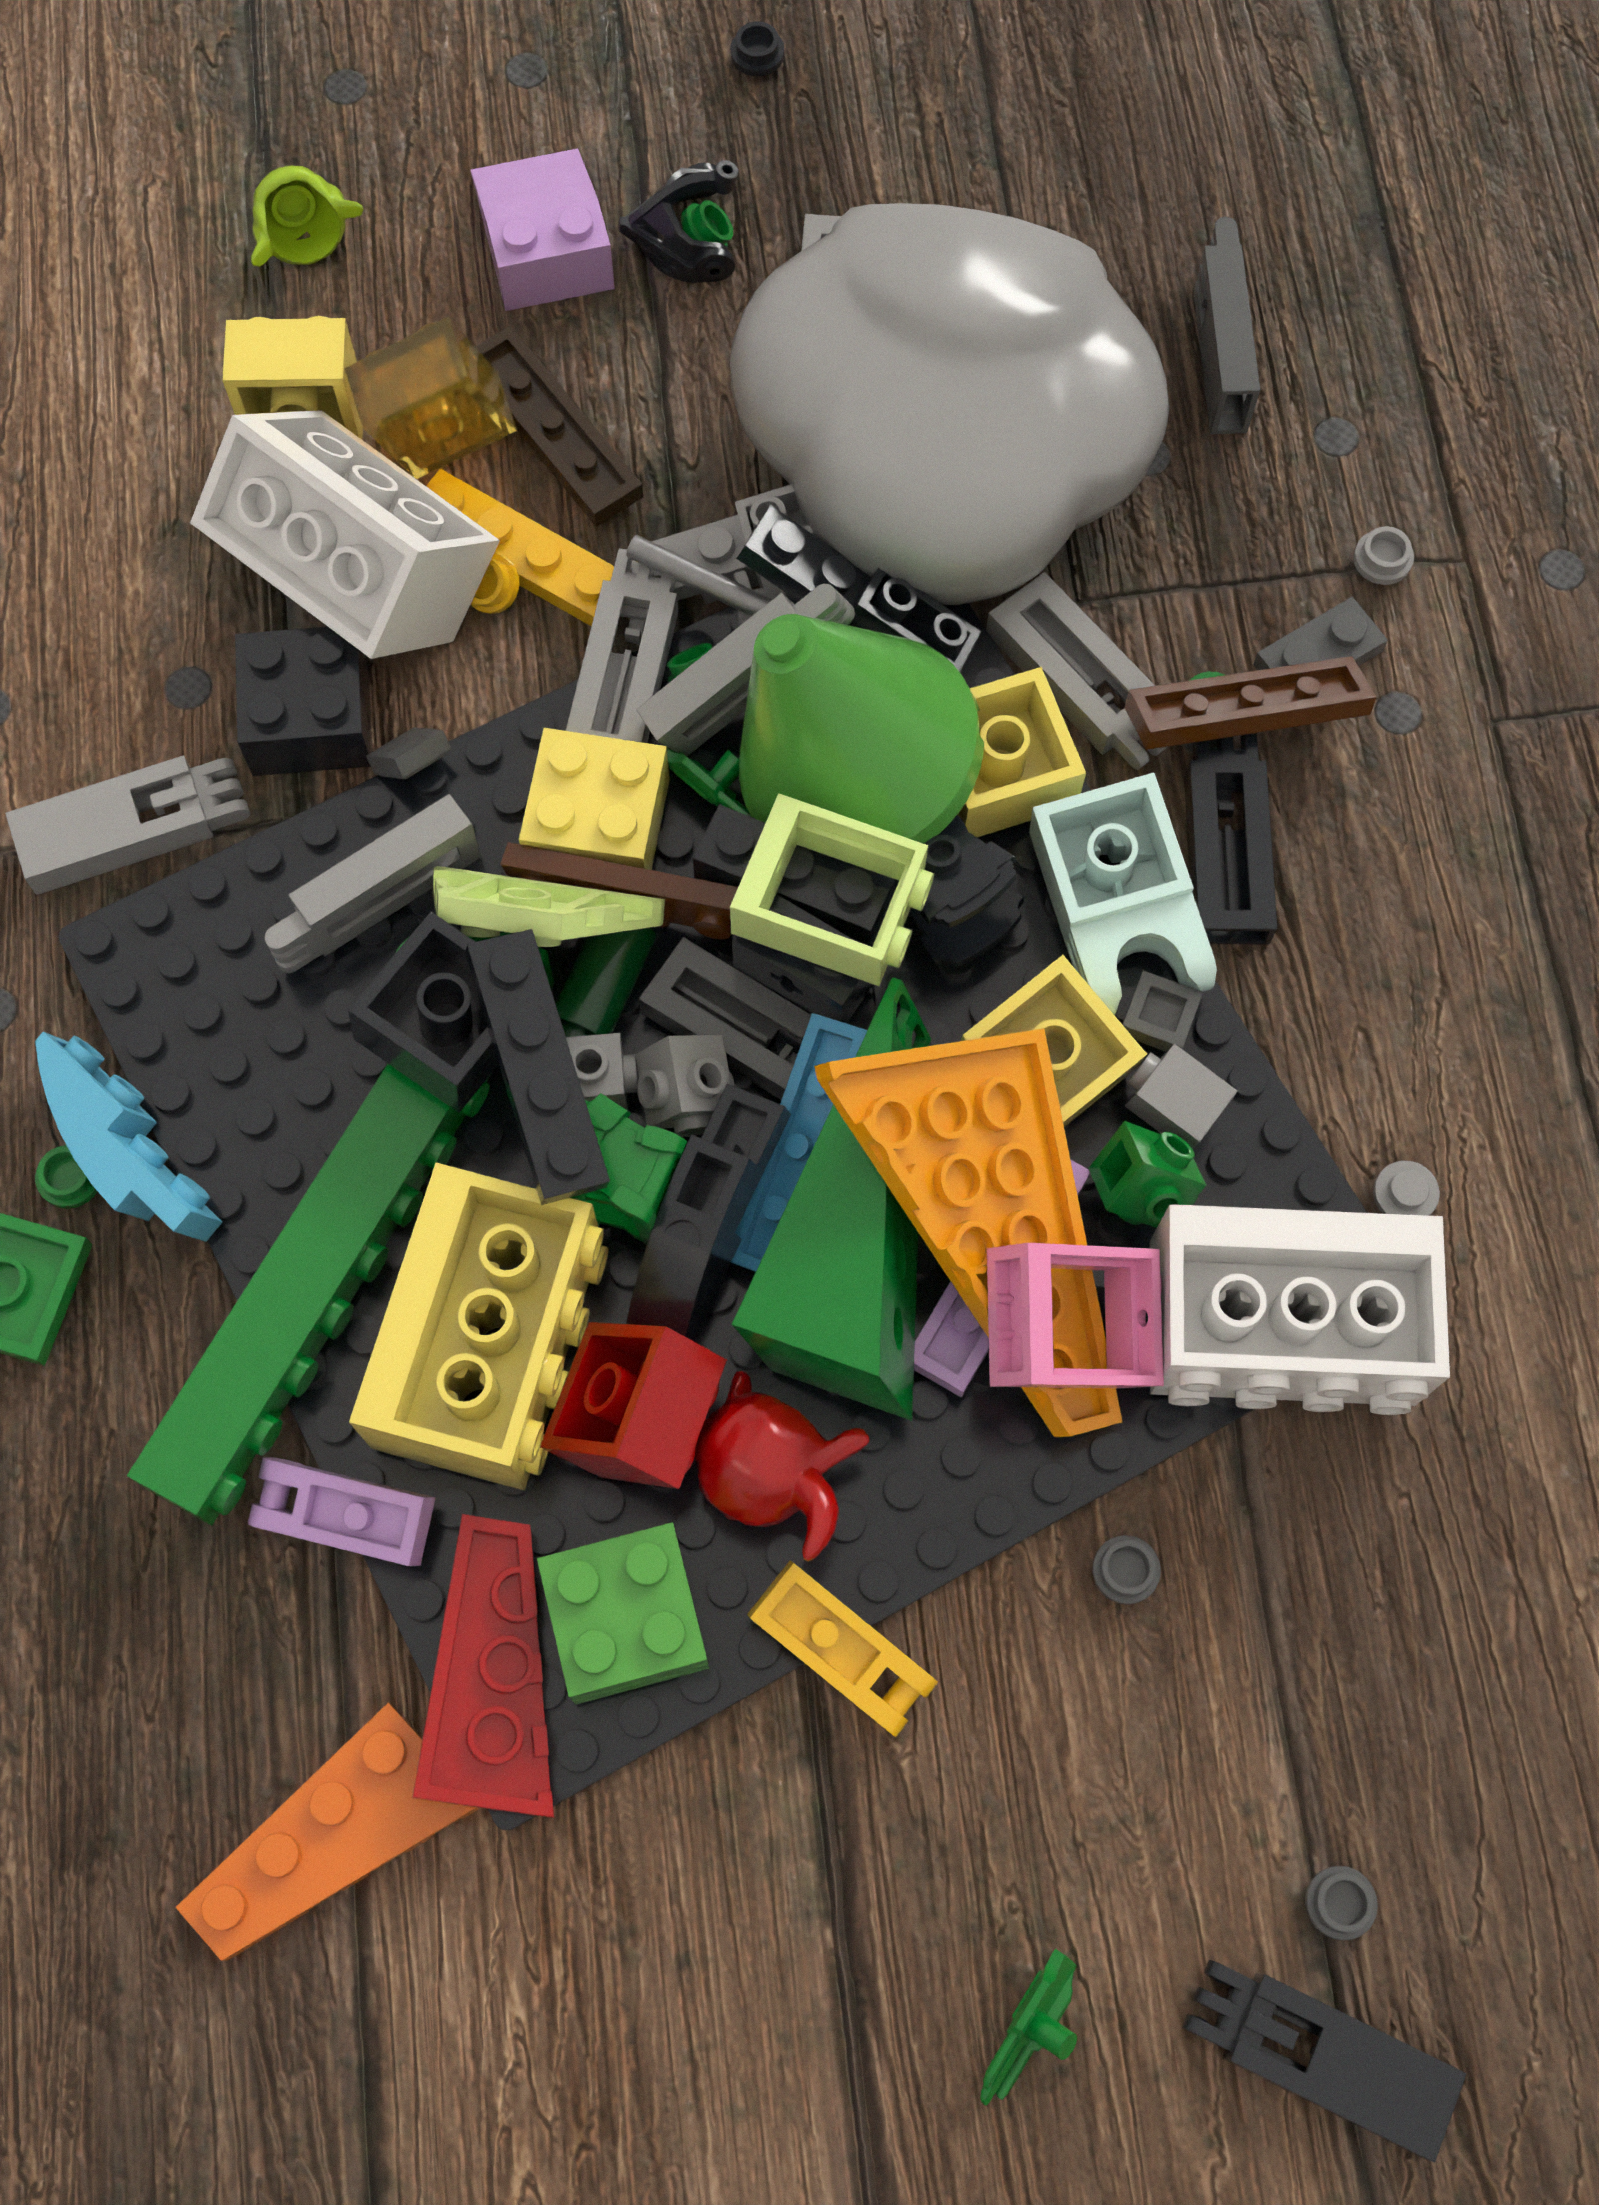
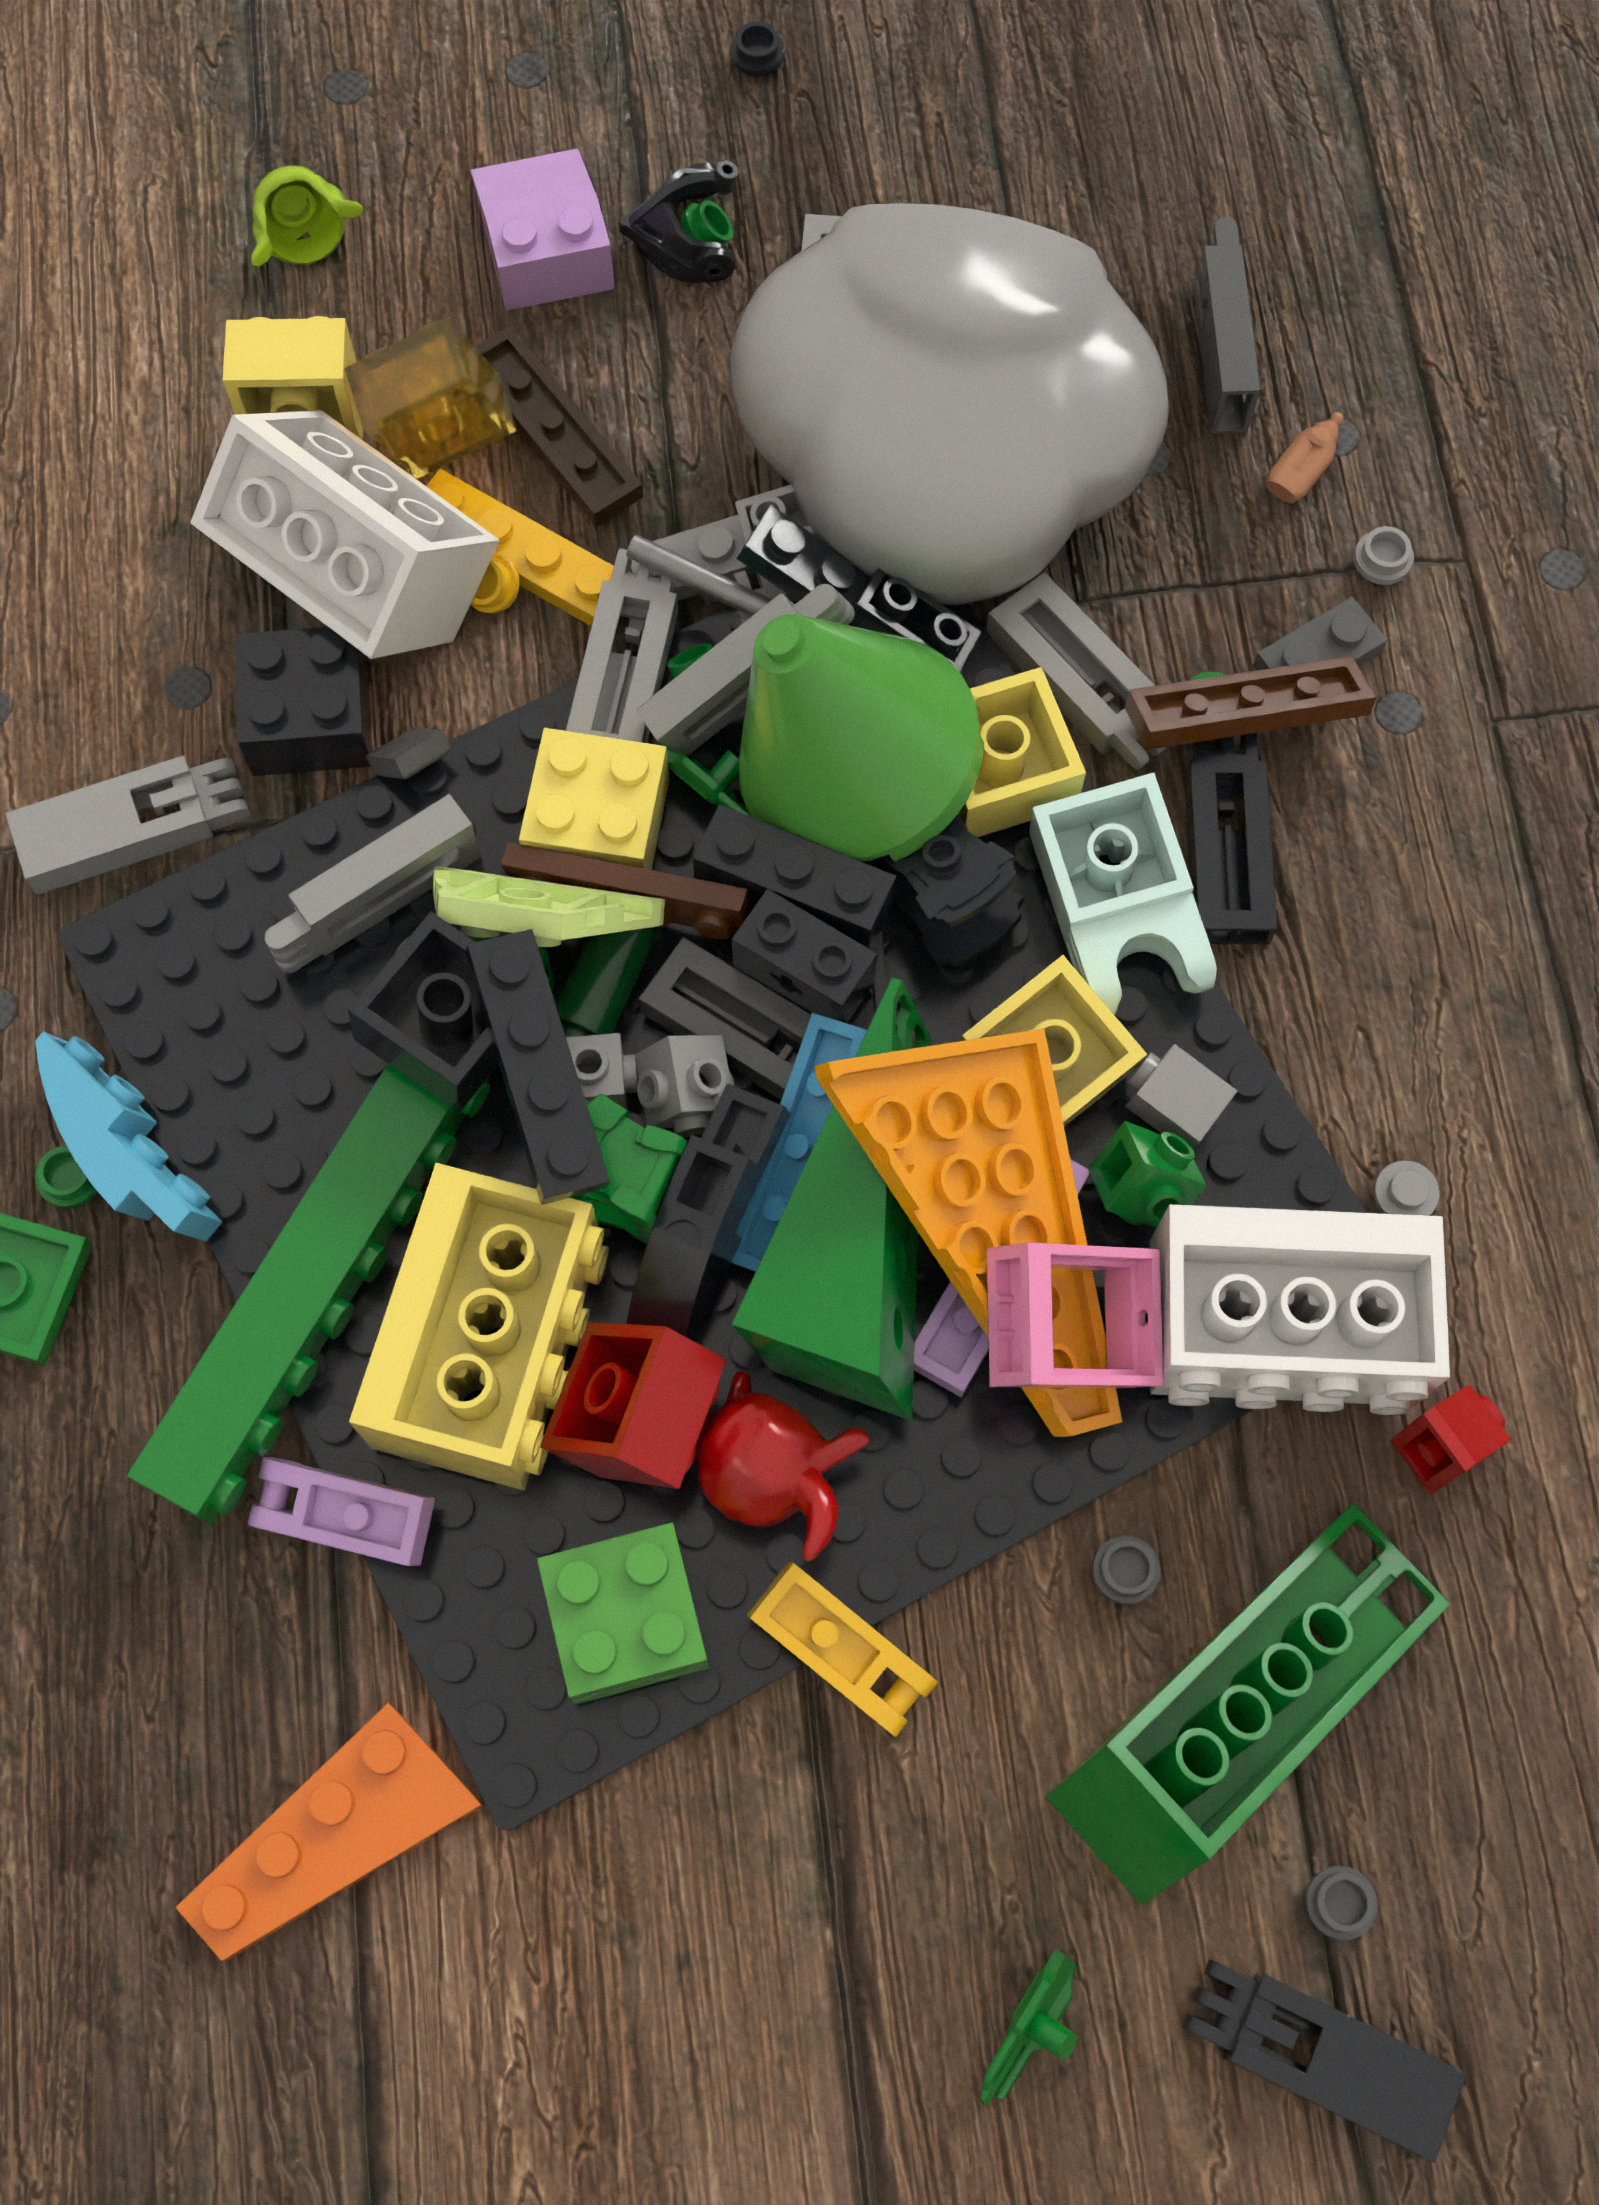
red wing [412,1514,554,1818] -> none
yellowish green window [730,793,934,986] -> none
dark grey plate [1123,970,1203,1052] -> none
none -> green piece [1045,1503,1450,1905]
none -> nougat piece [1265,412,1344,504]
none -> red slope [1390,1384,1512,1495]

